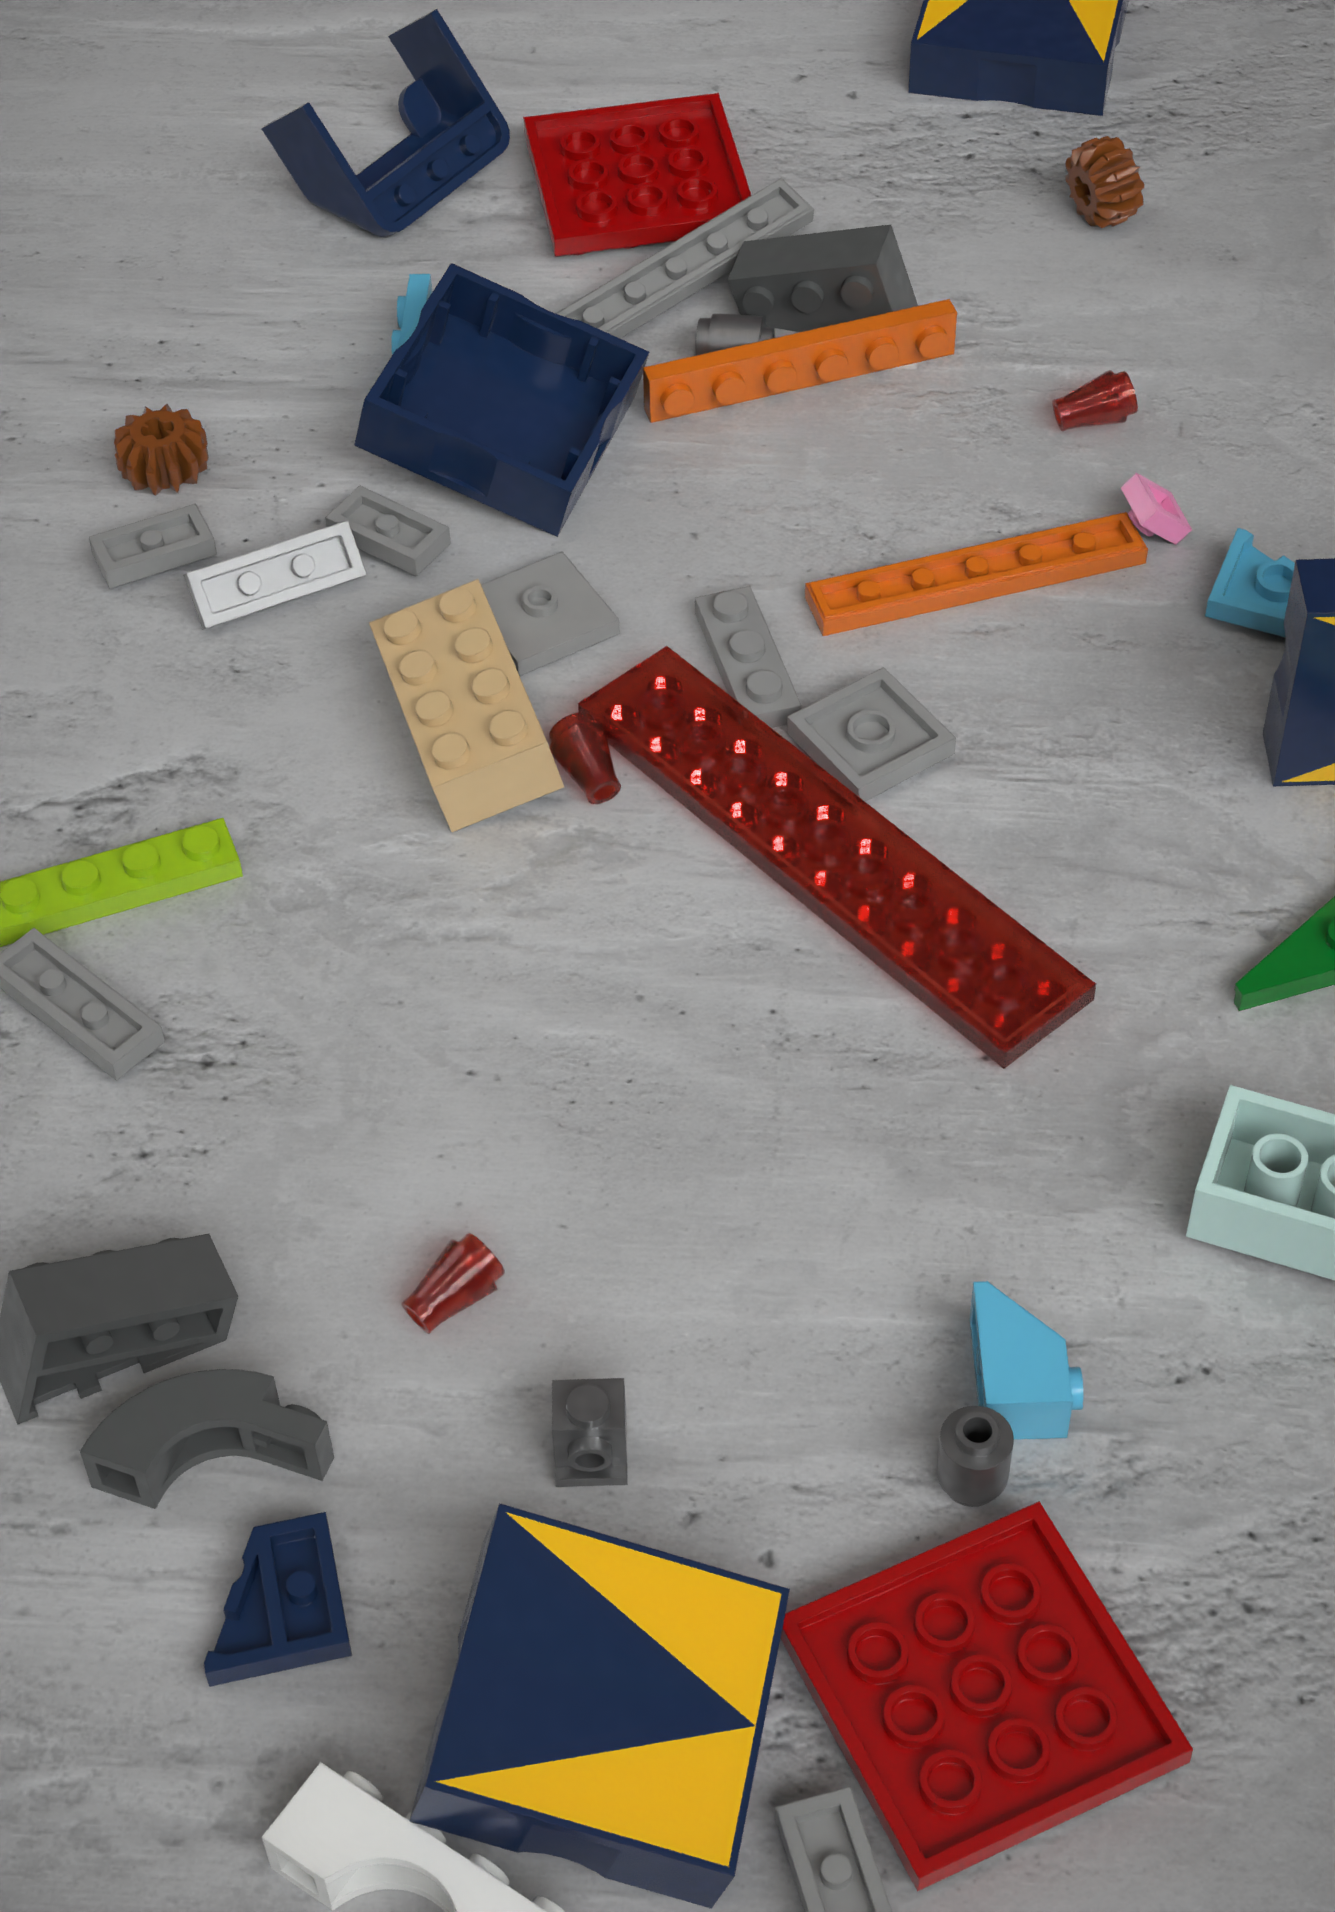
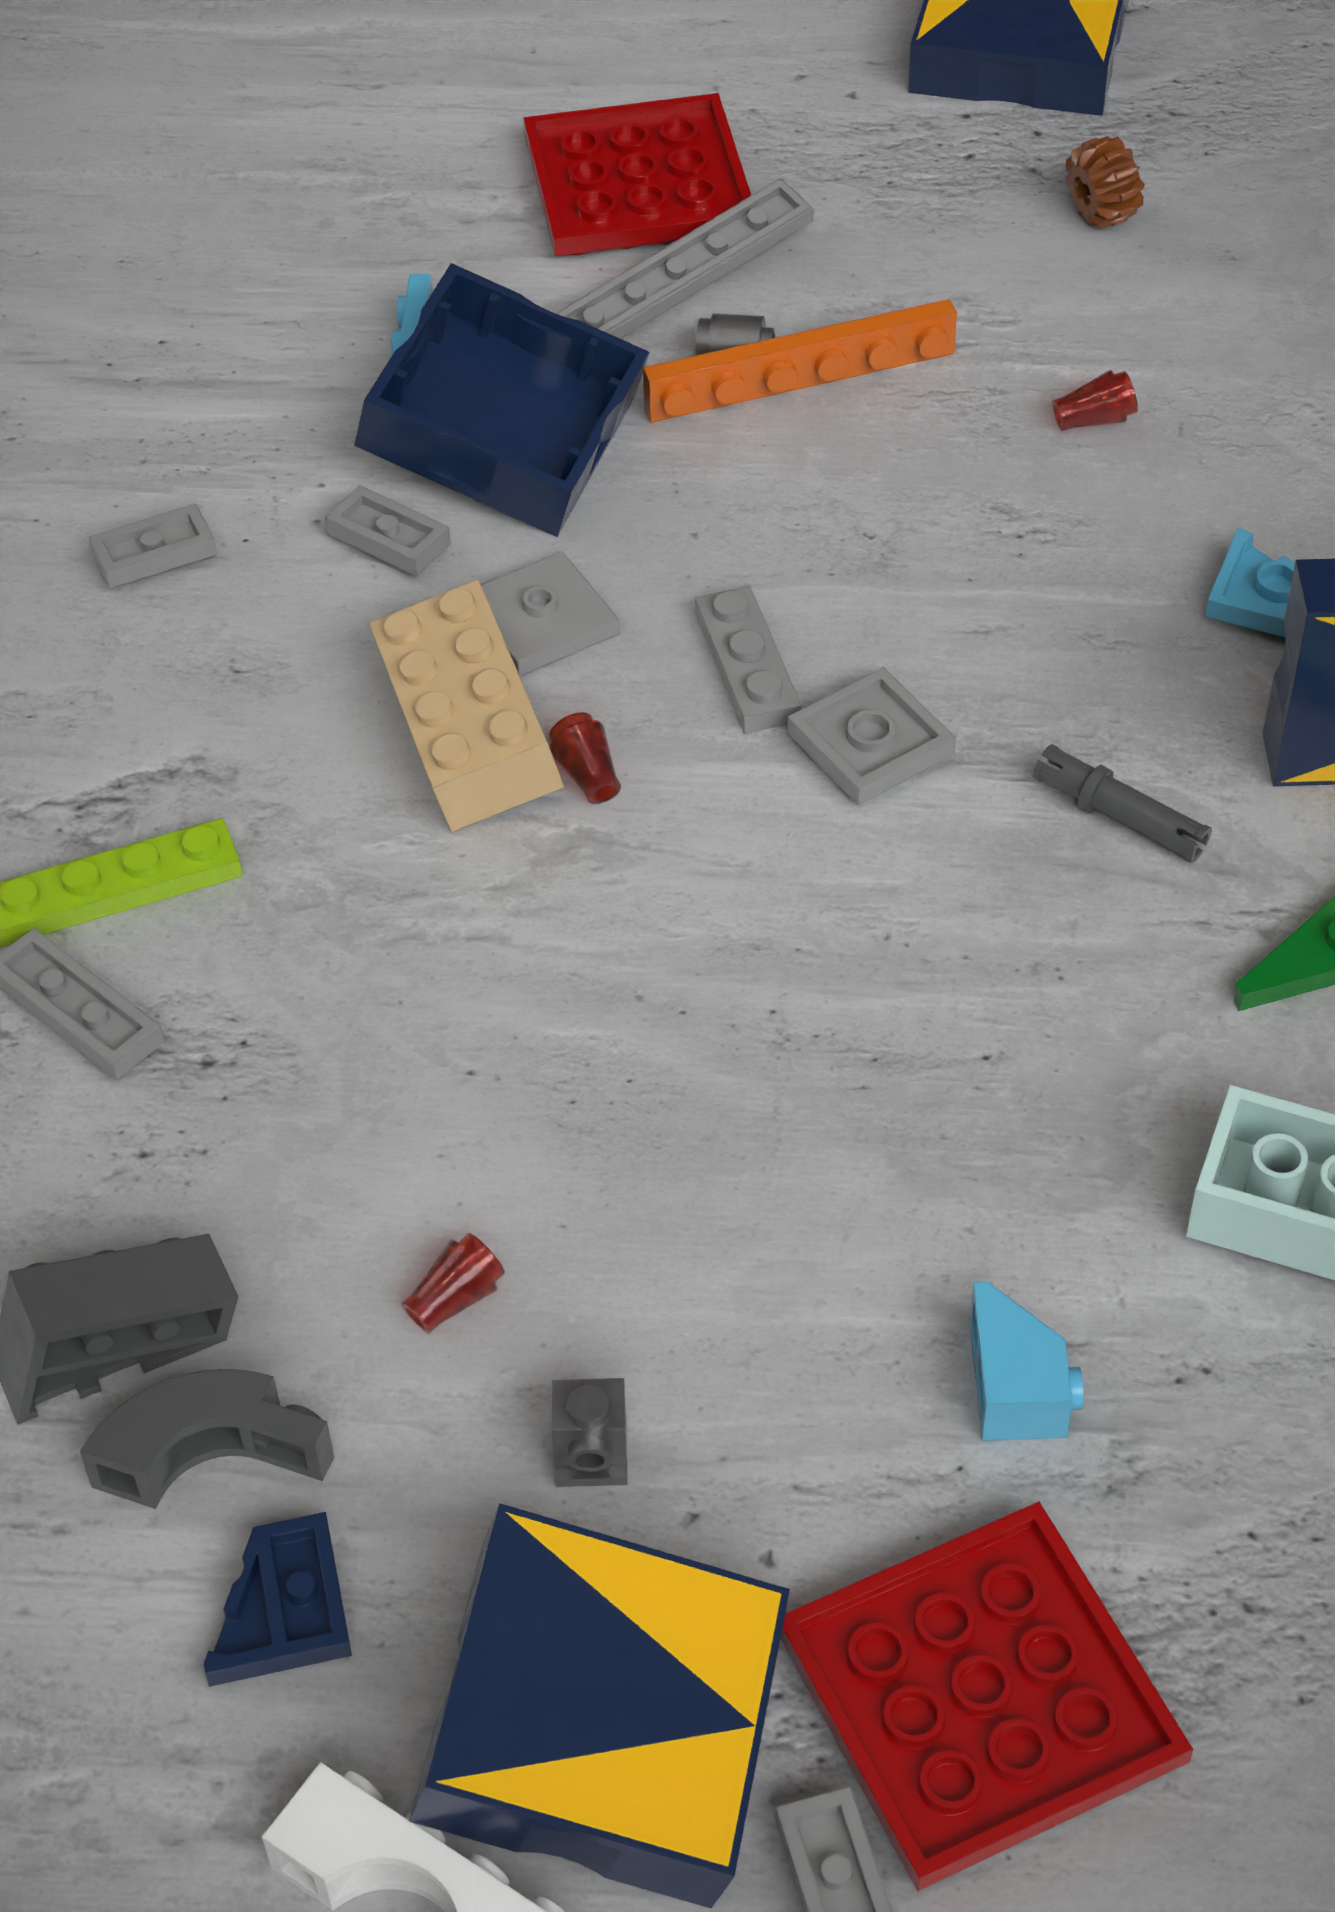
dark orange gear [114,404,209,496] -> none
plate [183,520,367,630] -> none
dark blue windscreen [261,9,510,237] -> none
clear red plate [578,646,1096,1069] -> none
dark grey wedge [727,224,918,332] -> none
orange tile [805,512,1148,636] -> none
flat silver brick [937,1406,1014,1507] -> none
bright pink plate [1121,473,1192,545] -> none
none -> dark grey pin [1033,744,1212,863]

